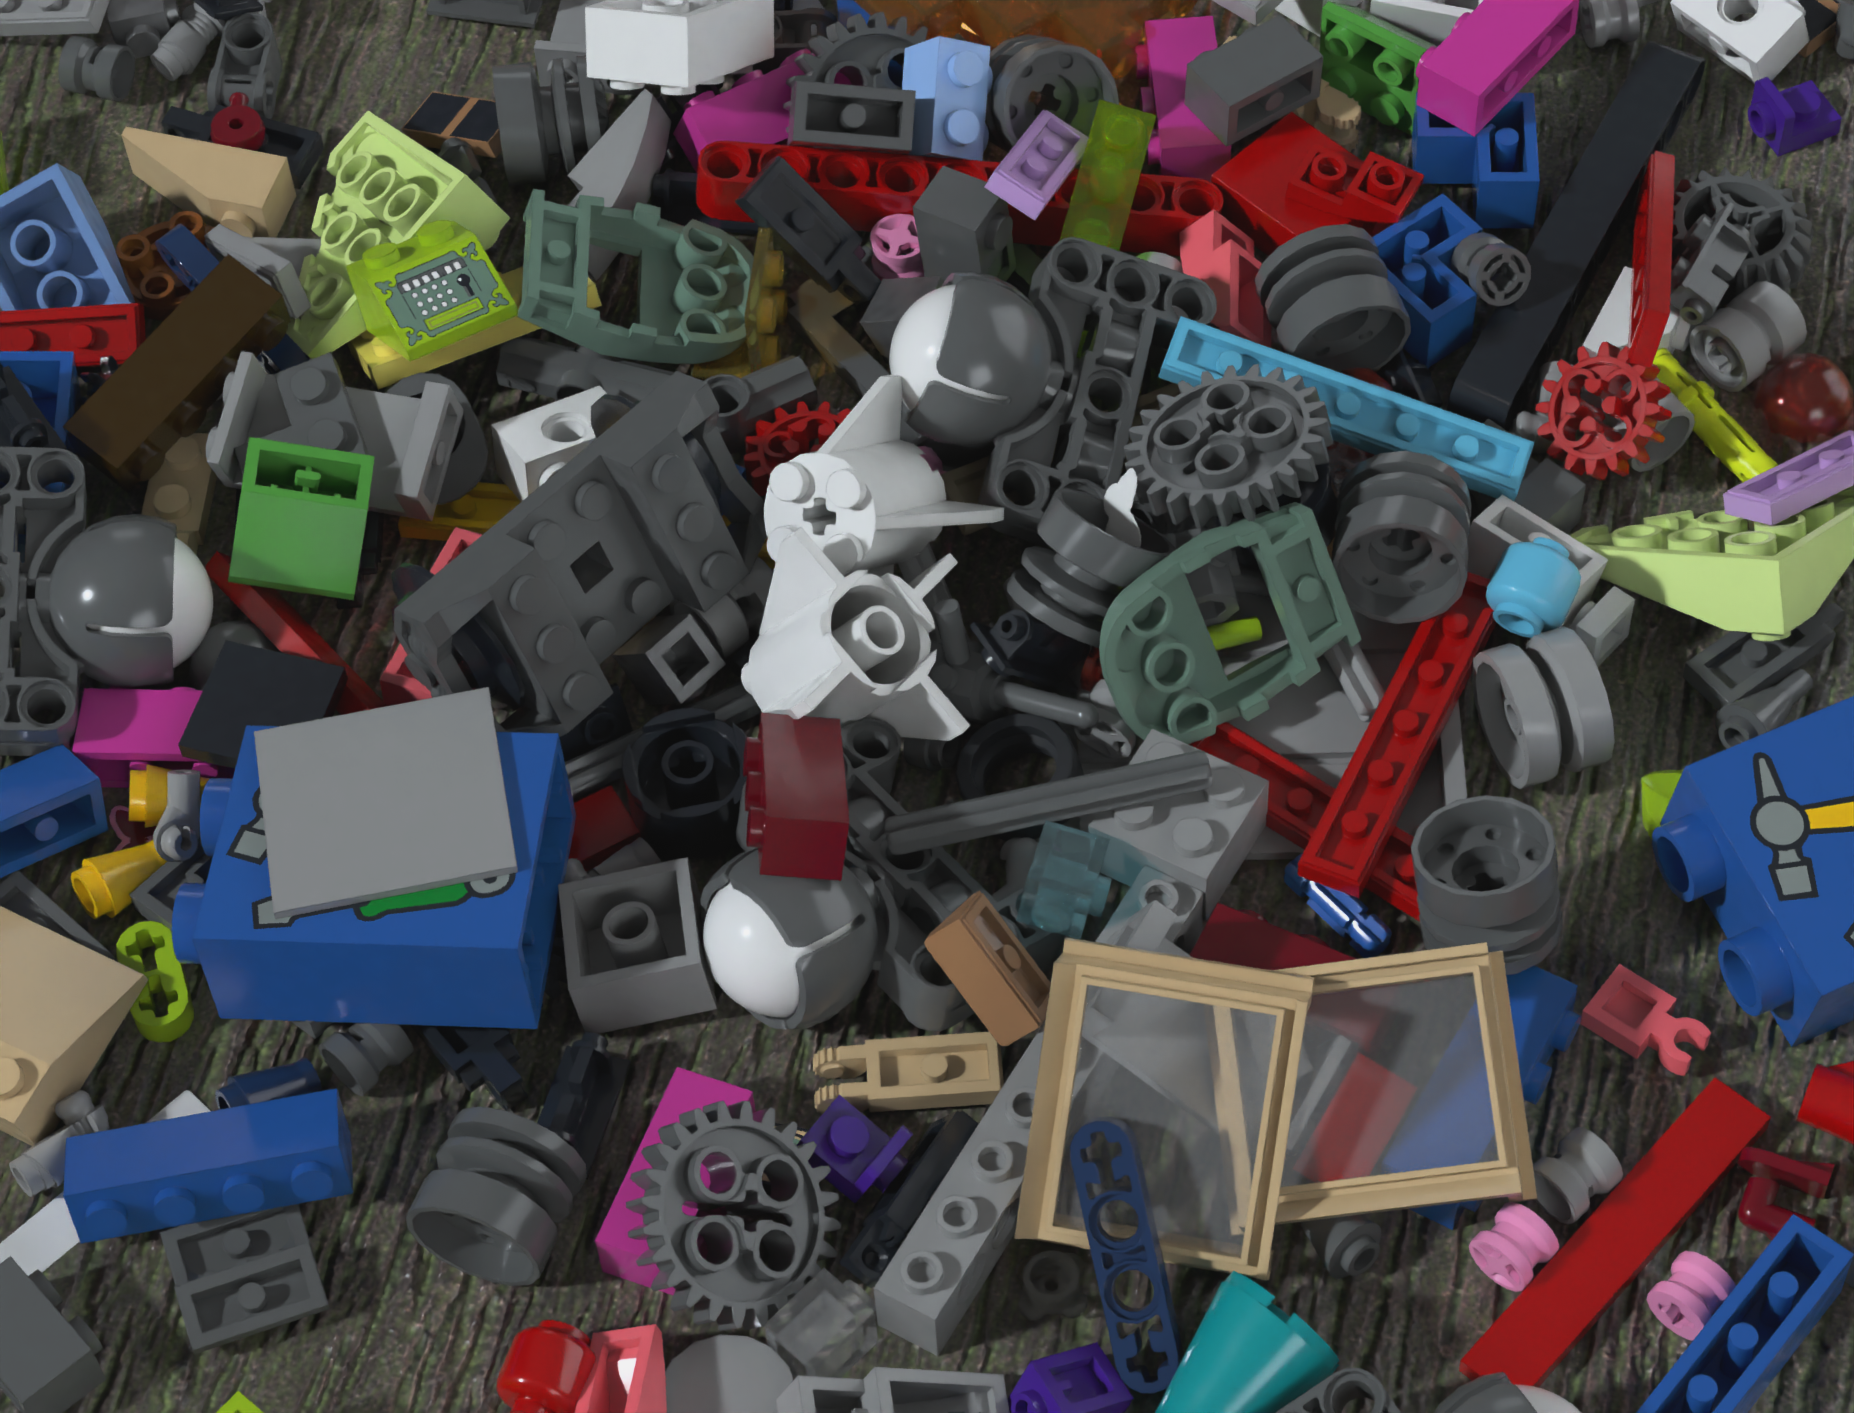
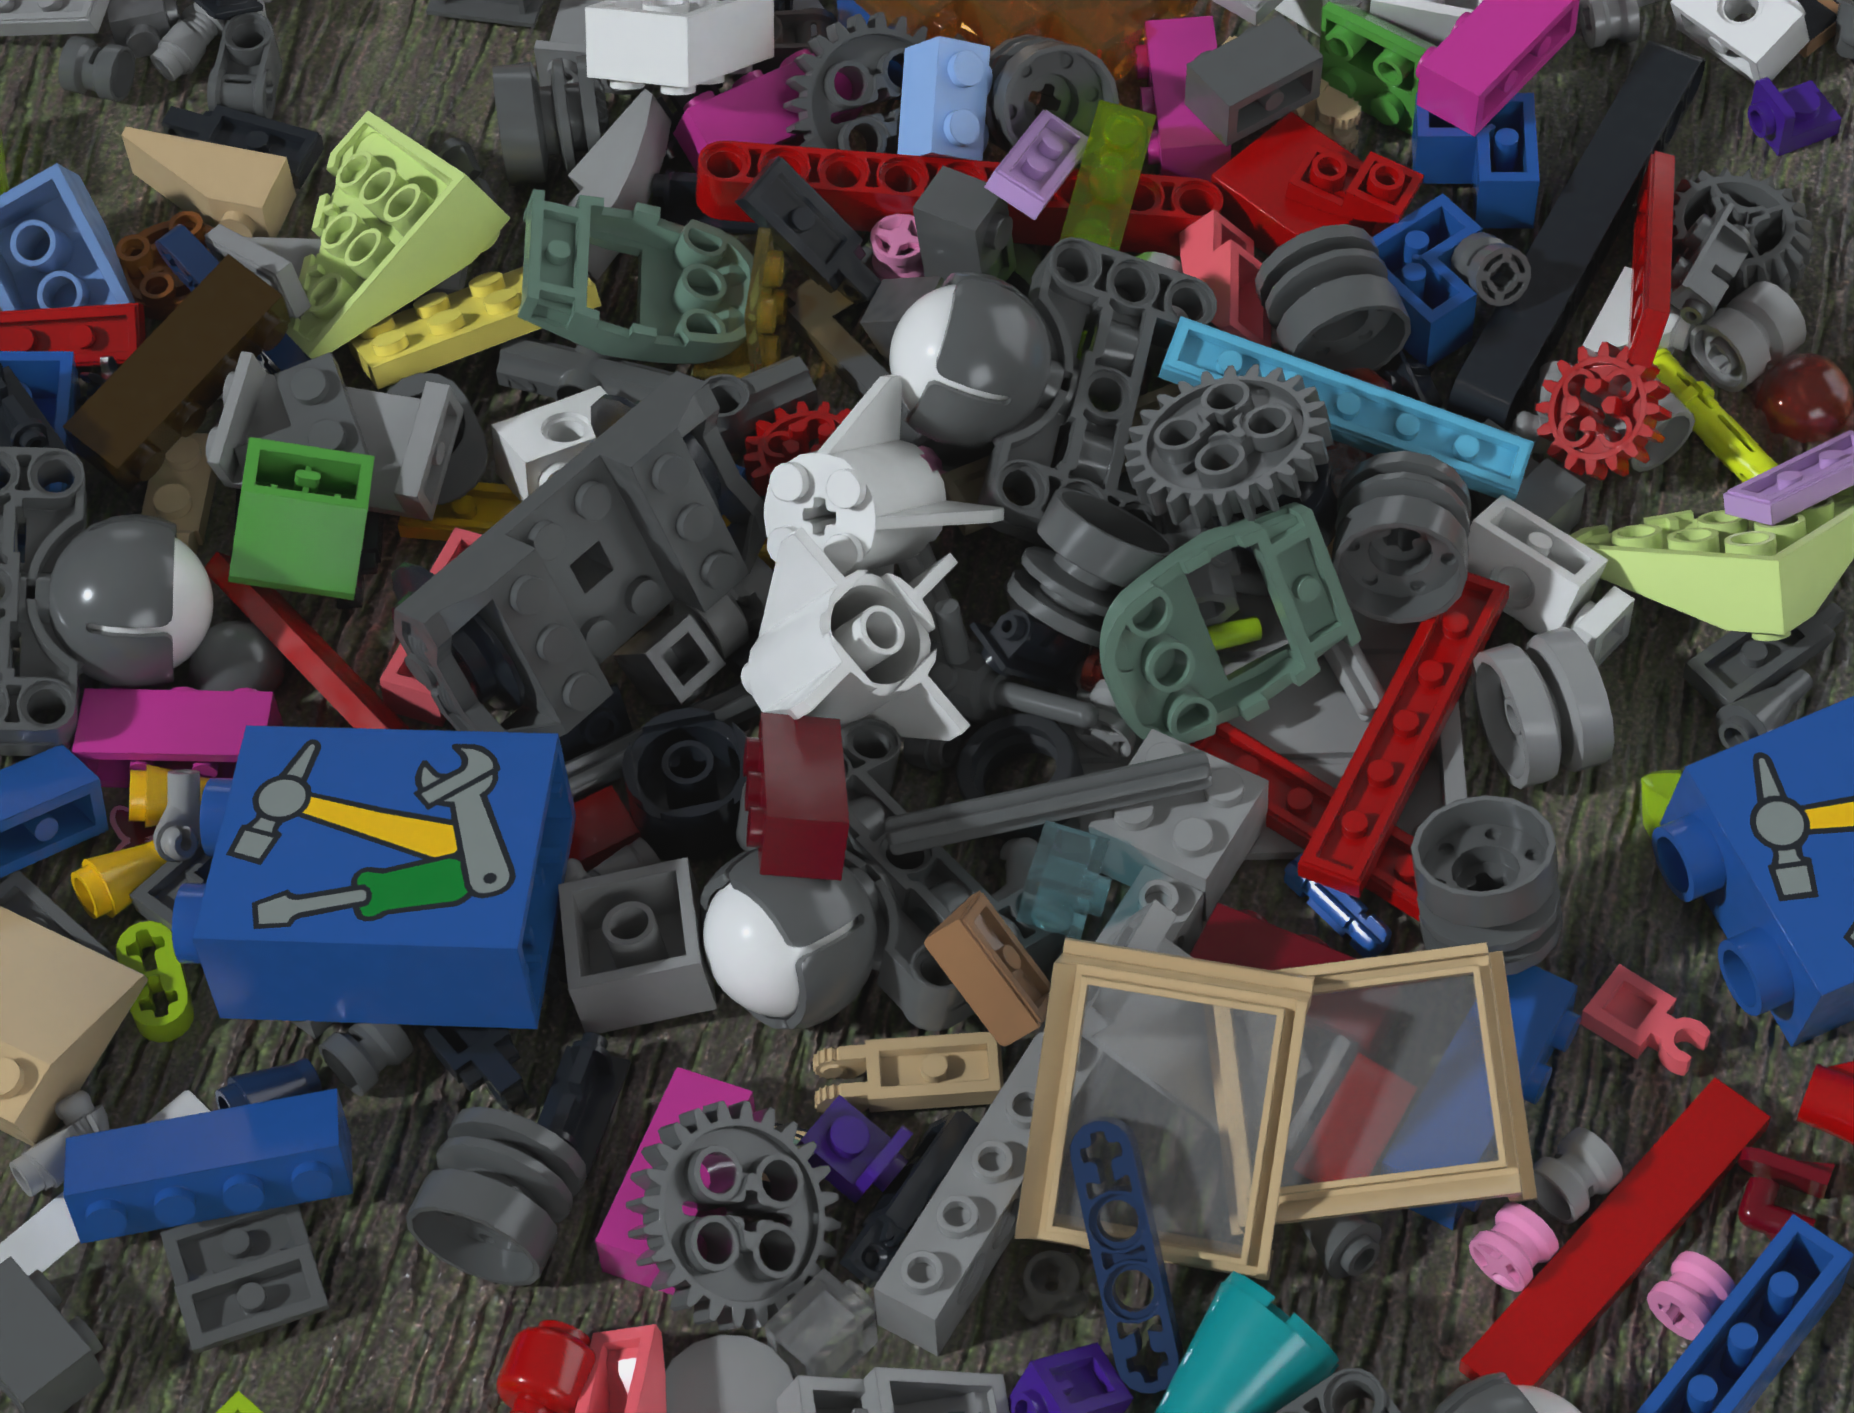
black tile [178,640,348,769] -> none
dark red piece [210,92,265,151] -> none
light grey piece [254,687,518,919] -> none
slope [346,220,518,362] -> none
black tile [401,91,502,158] -> none
dark grey brick [787,80,916,155] -> none
white sticker [1104,468,1141,548] -> none
medium azure head [1486,537,1581,638] -> none

